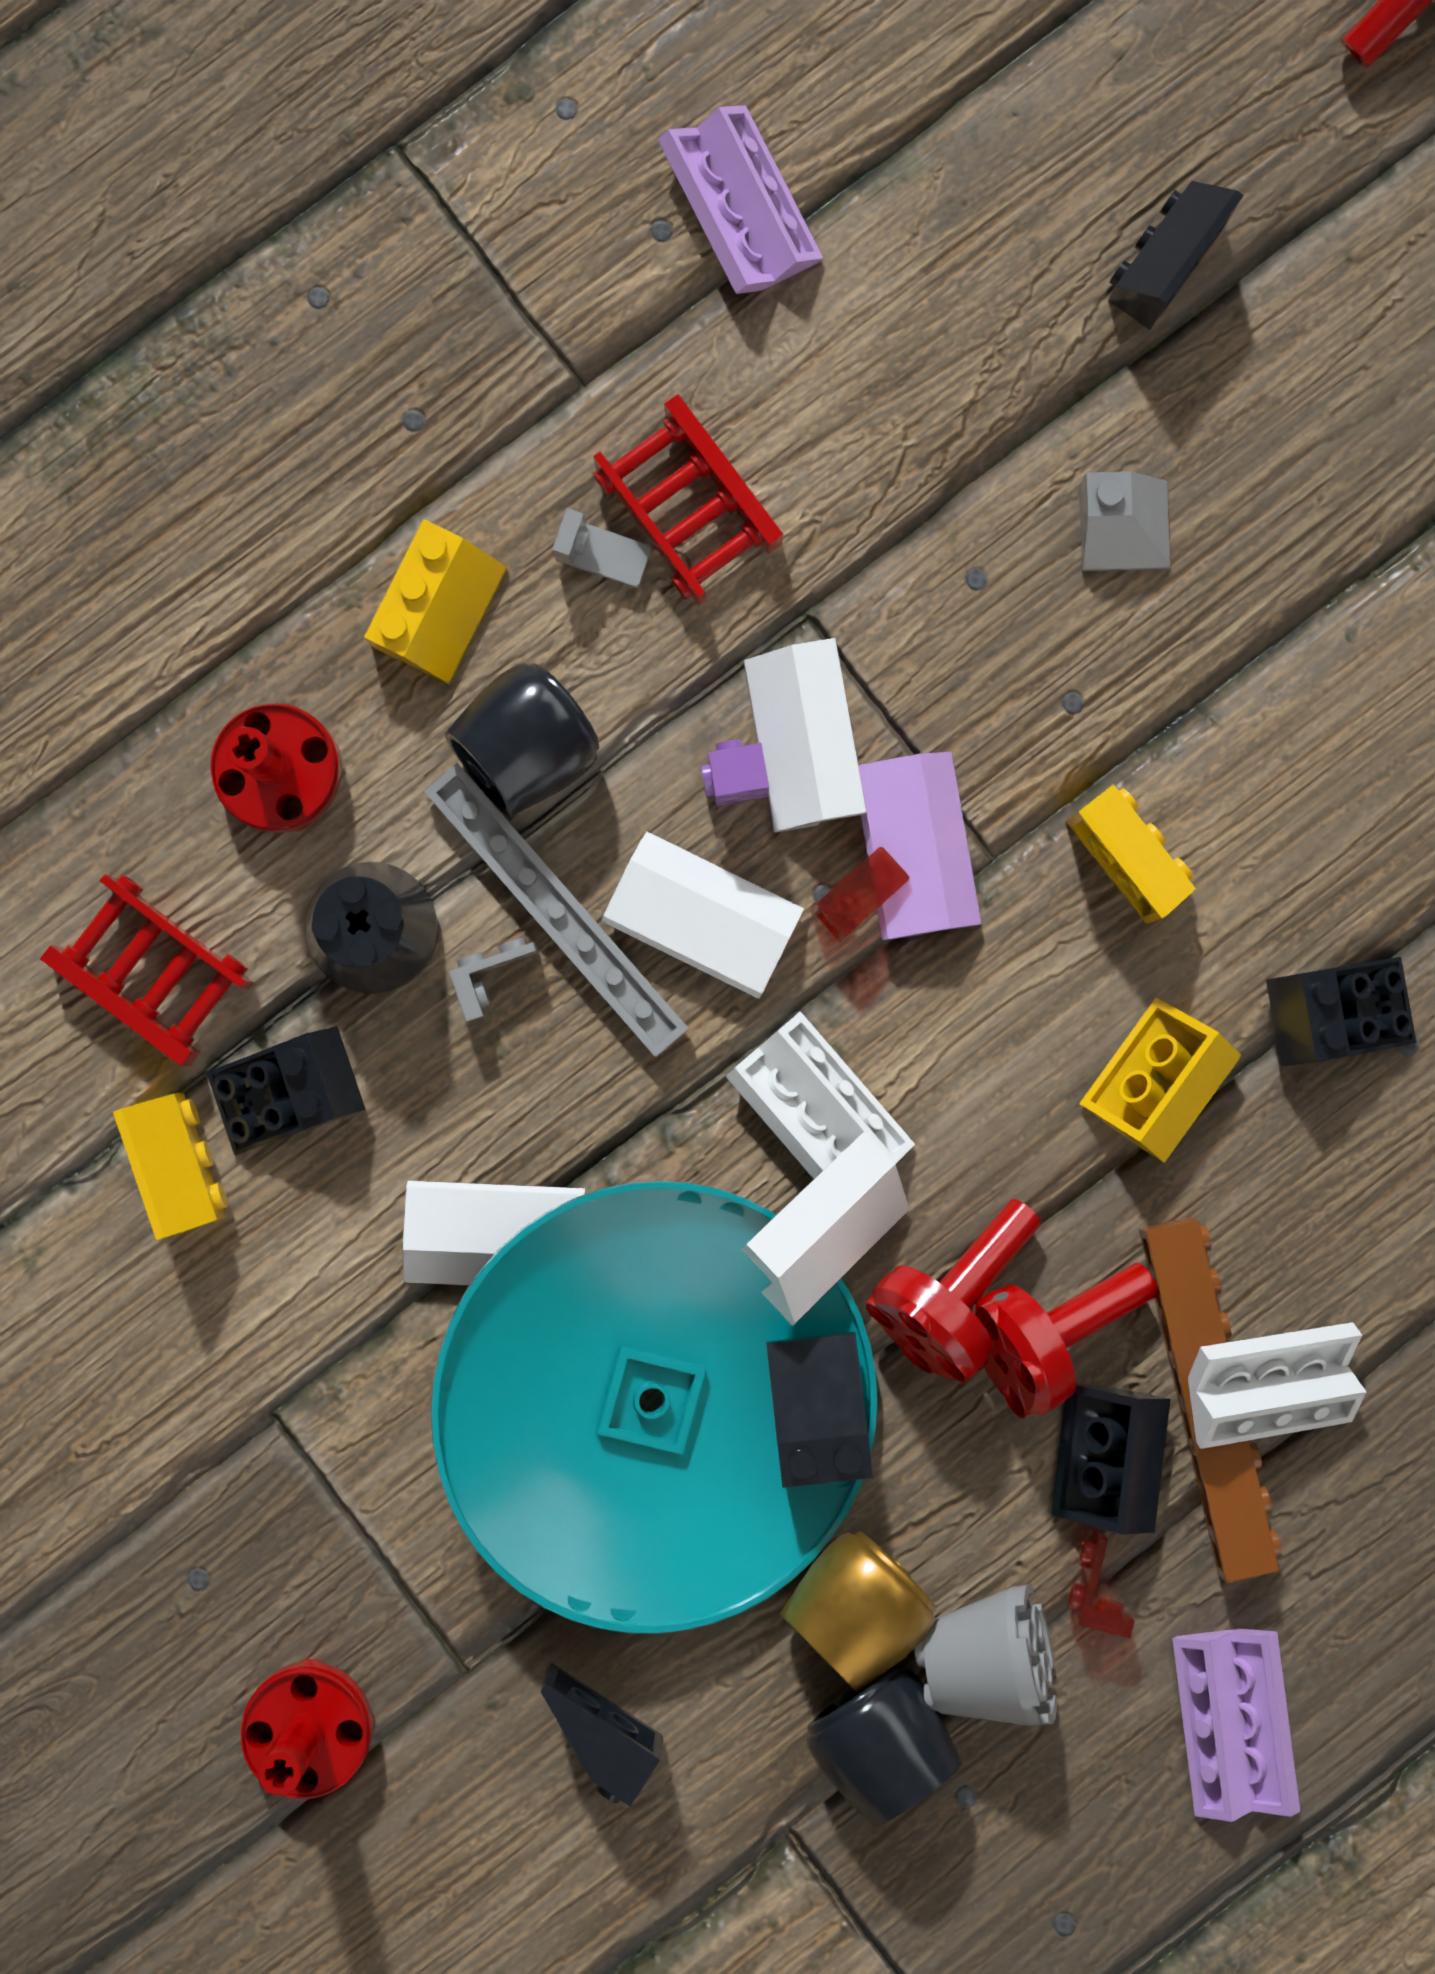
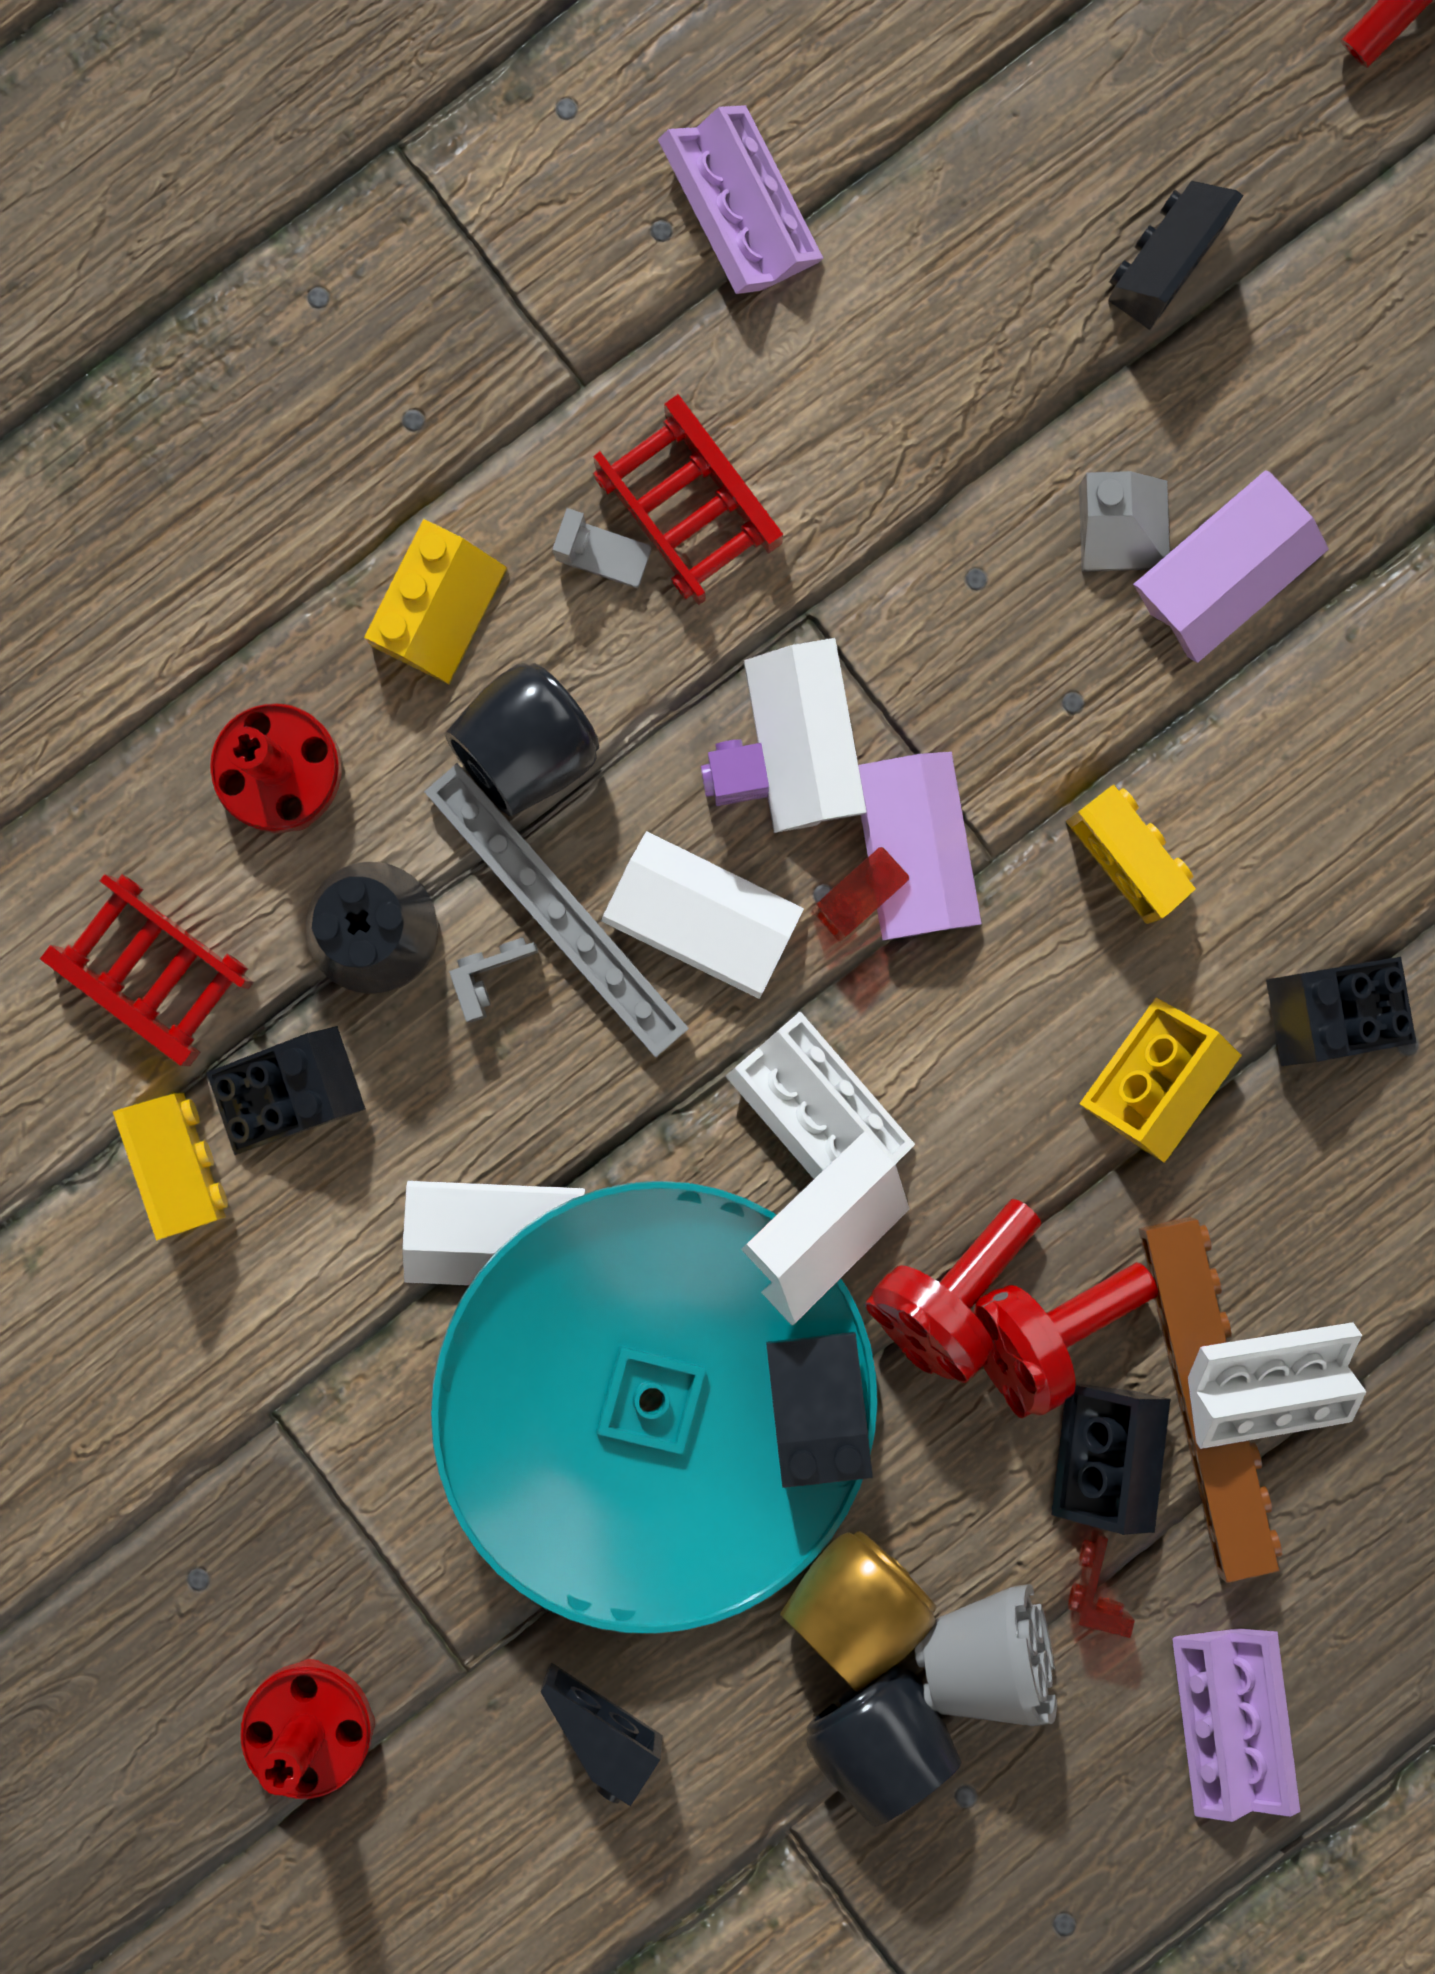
none -> lavender slope [1133,470,1329,663]

